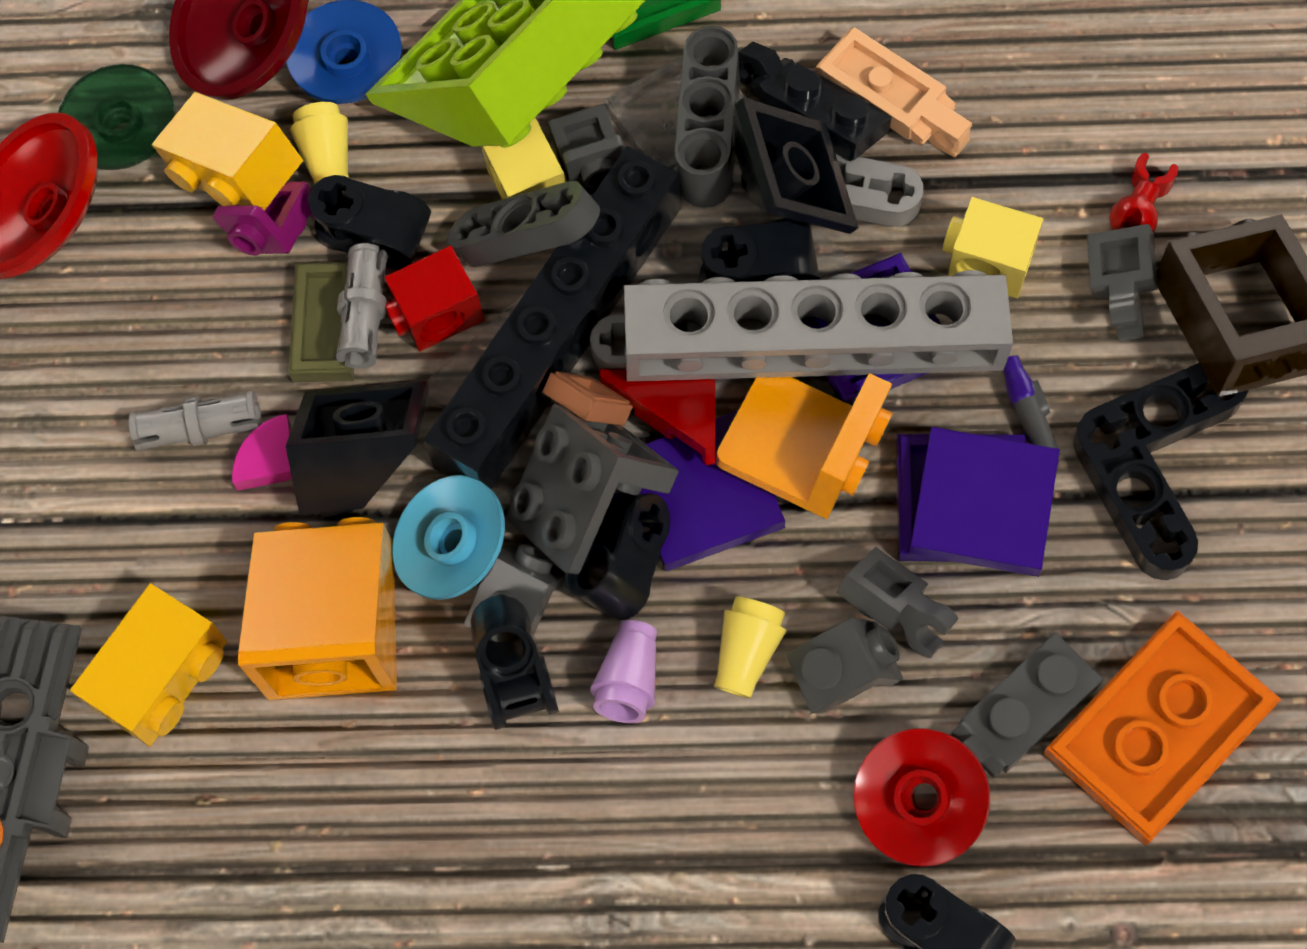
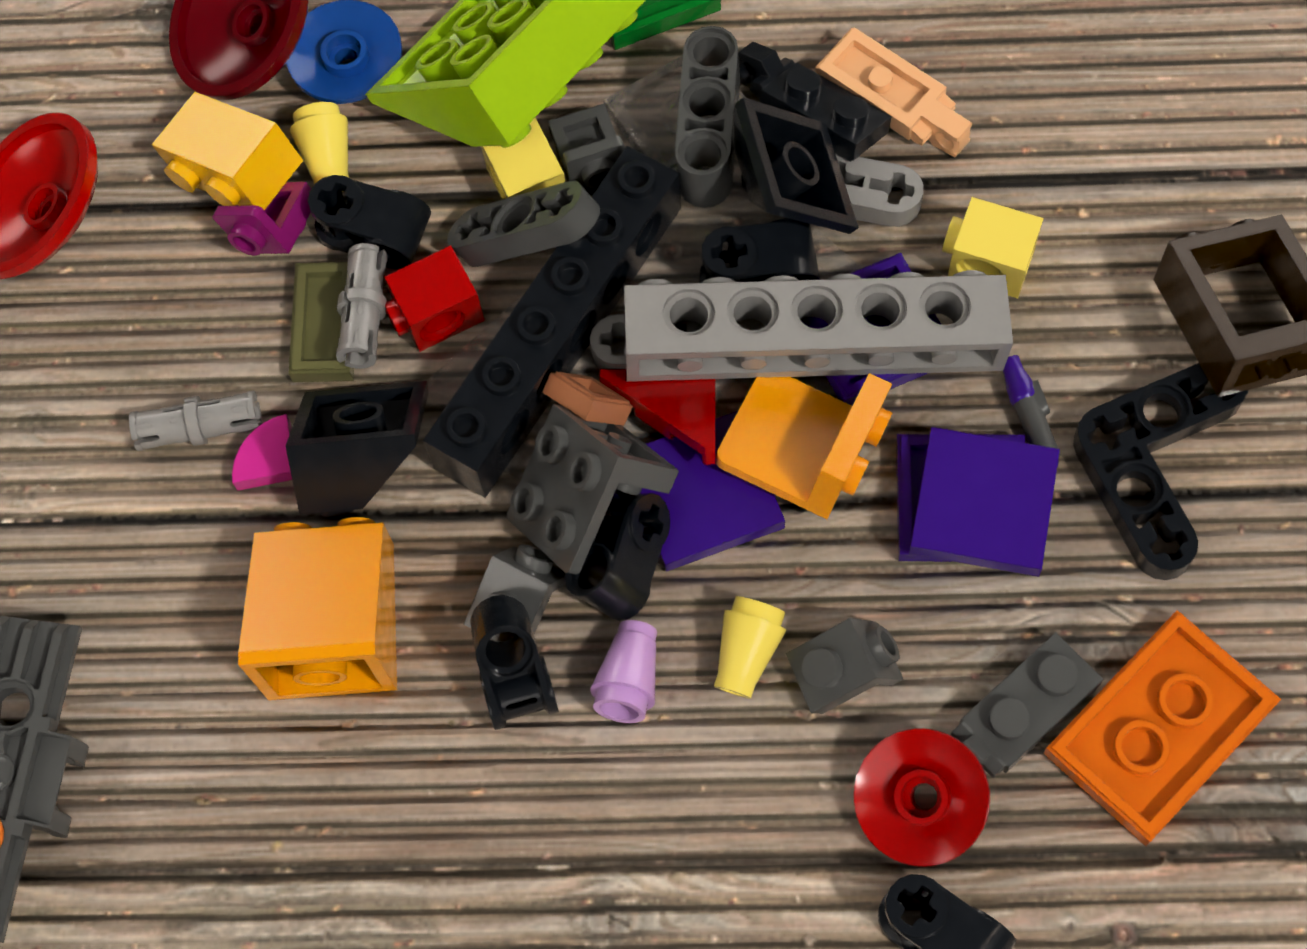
clear green dish [58,64,176,170] -> none
yellow brick [69,583,228,747] -> none
medium azure dish [392,475,505,600] -> none
dark grey plate [836,547,958,658] -> none
dark grey plate [1087,224,1158,341] -> none
red arm [1109,153,1179,232] -> none

